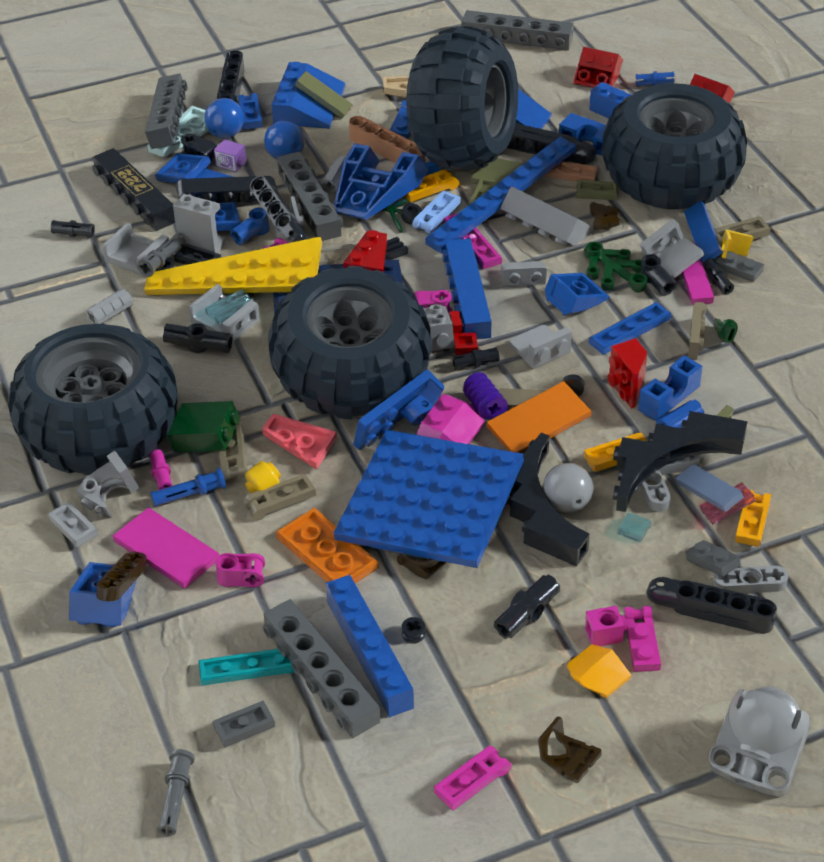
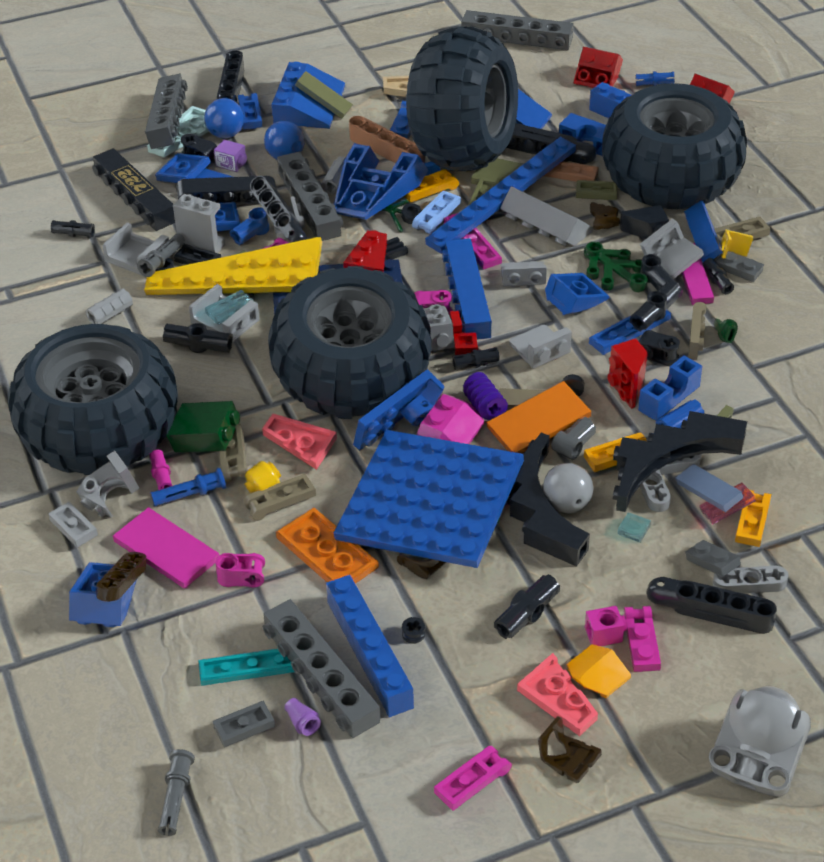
none -> medium lavender cone [285,698,321,736]
none -> coral wing [517,653,598,737]
none -> dark grey piece [551,417,596,460]
none -> black slope [620,205,669,239]
none -> black piece [630,280,683,332]
none -> black piece [639,330,680,366]

